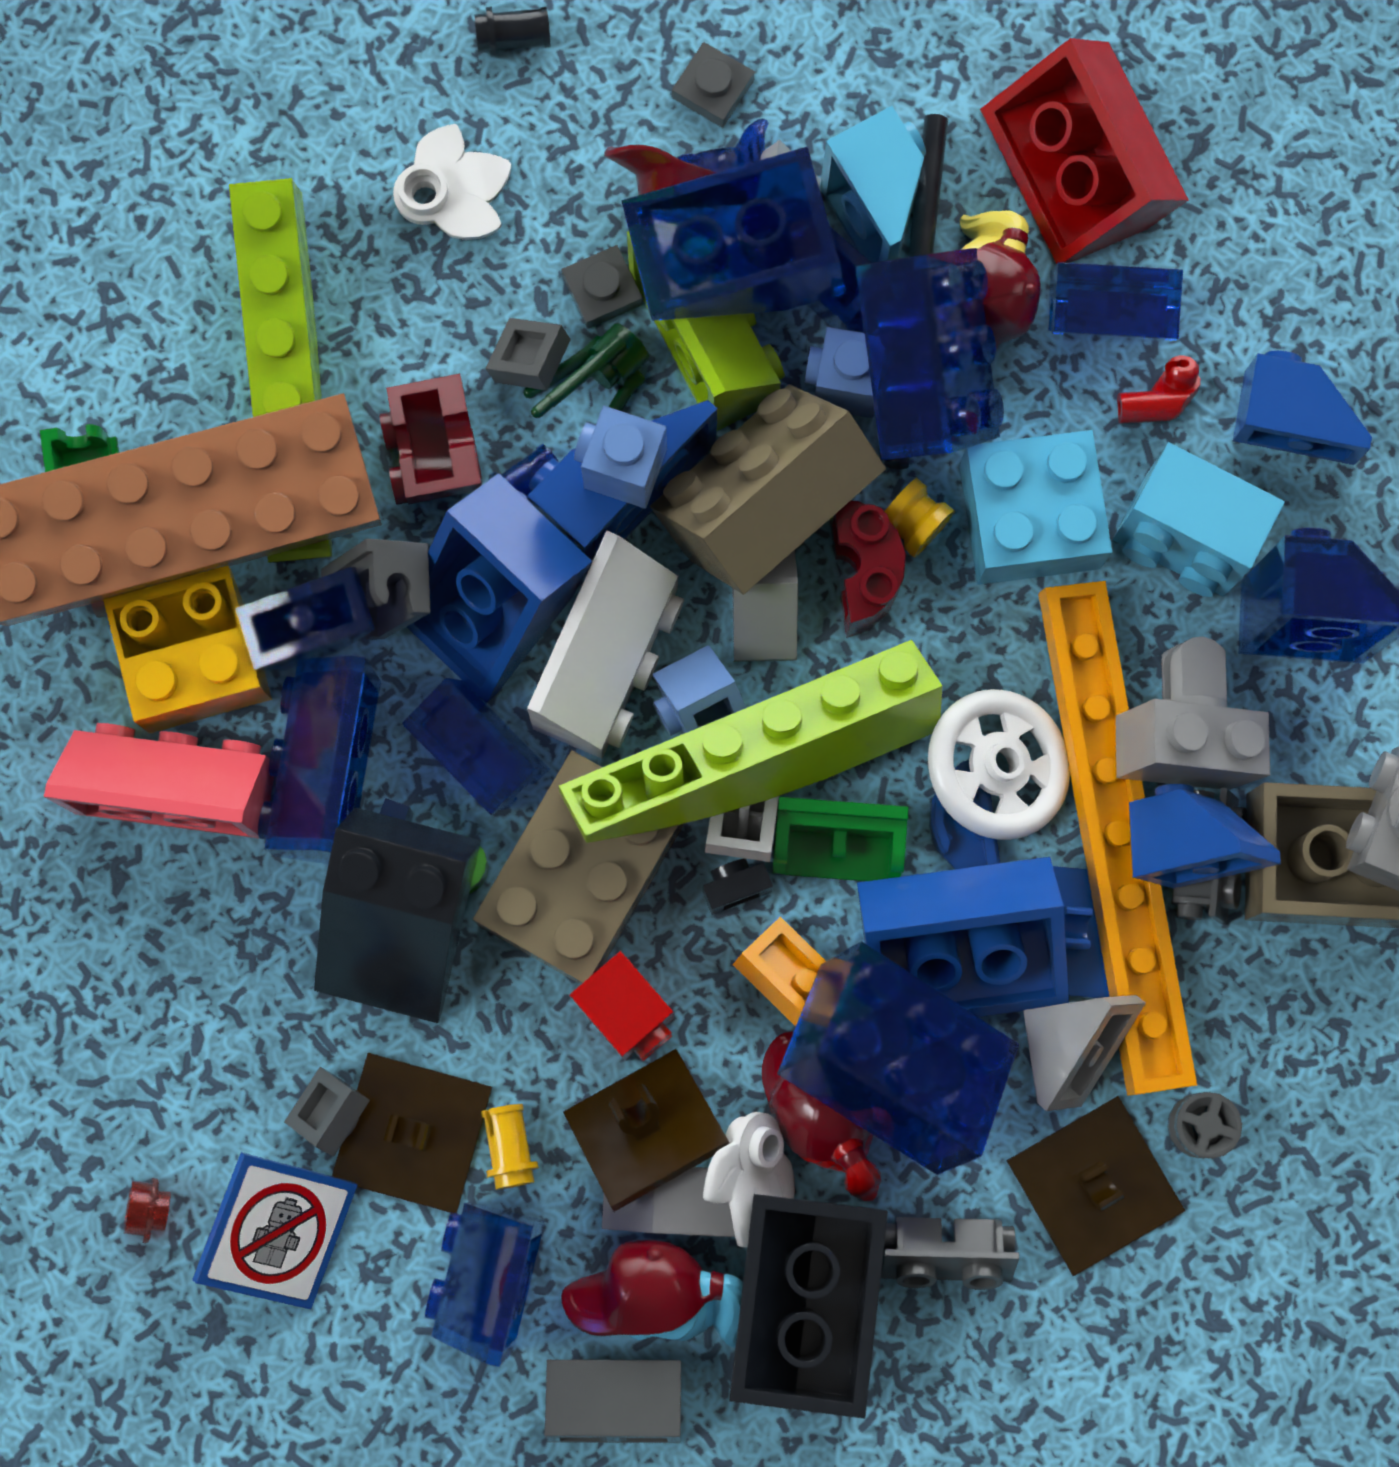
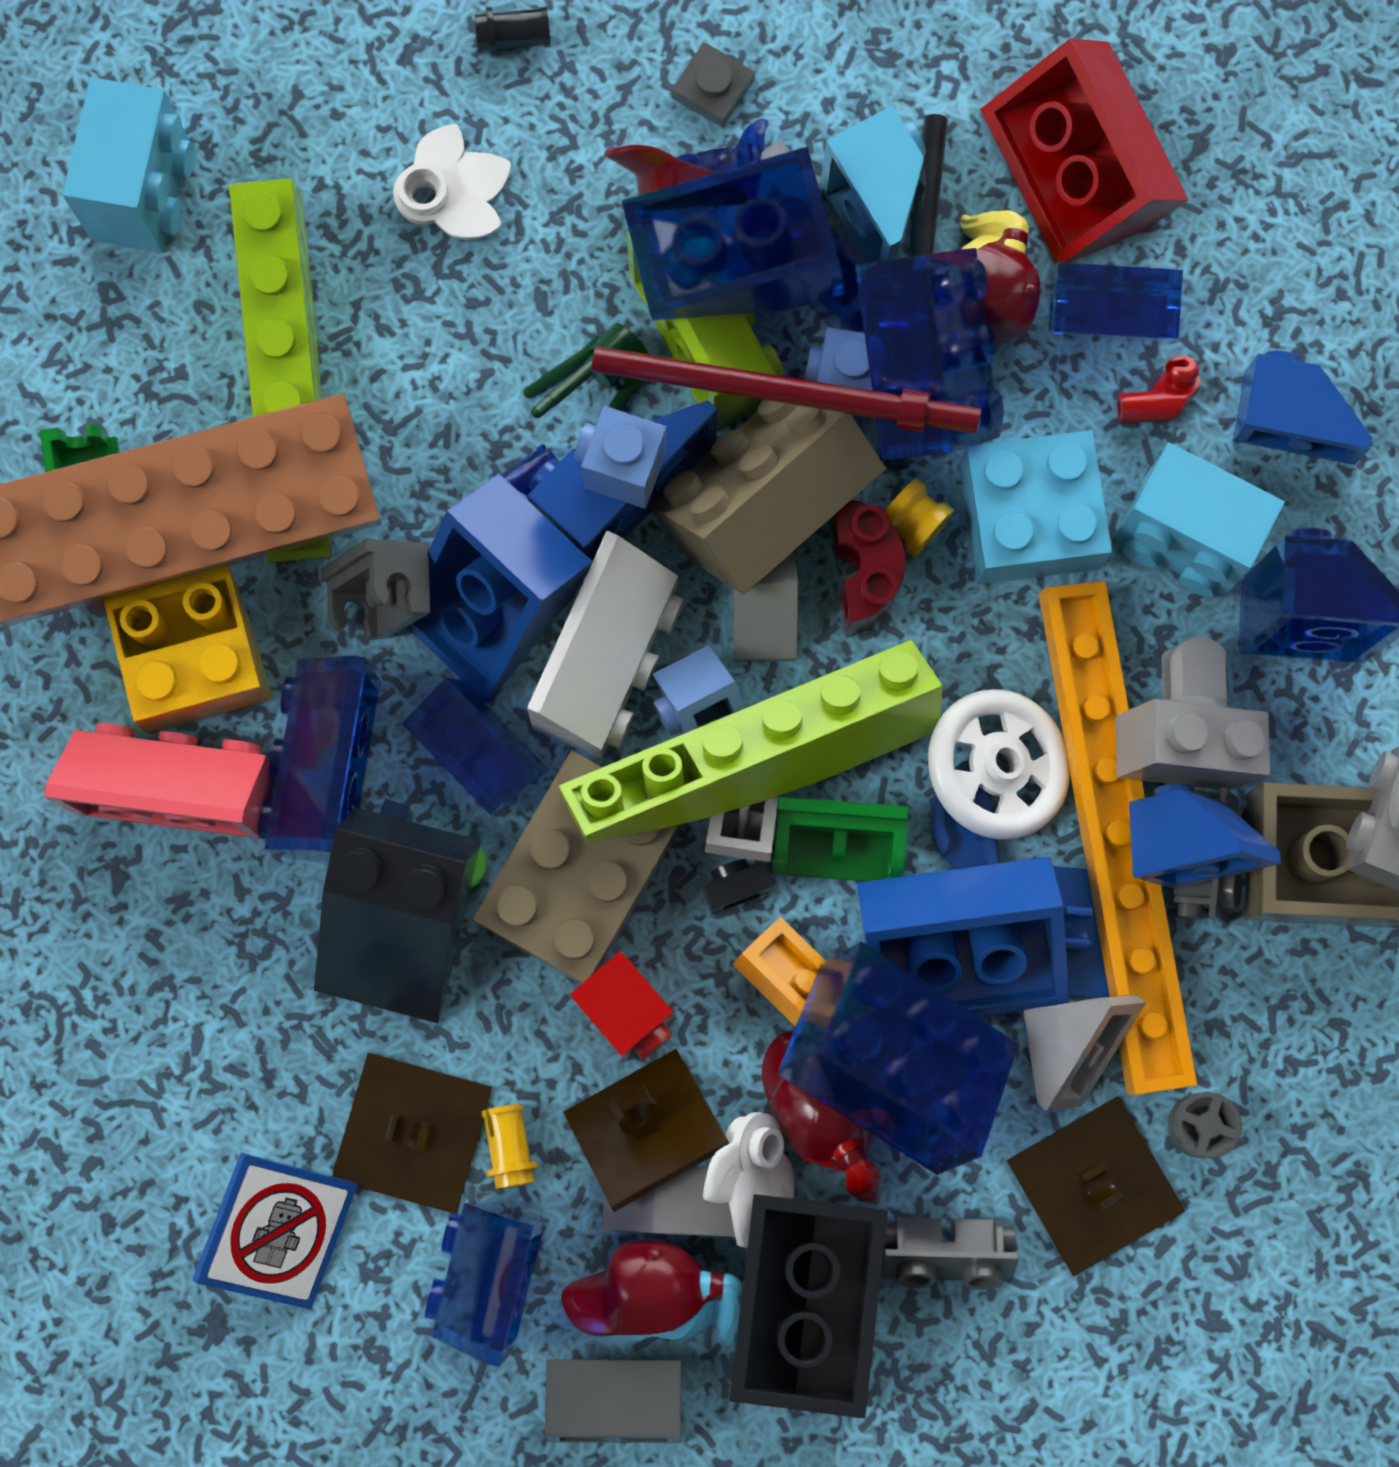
clear red plate [123,1178,171,1243] -> none
clear blue slope [235,567,375,671] -> none
dark grey plate [284,1067,370,1157] -> none
dark red cylinder [379,373,482,505] -> none
dark grey plate [485,318,571,390] -> none
dark grey plate [561,245,643,329] -> none
none -> medium azure brick [62,77,195,253]
none -> dark red bar [592,346,982,435]

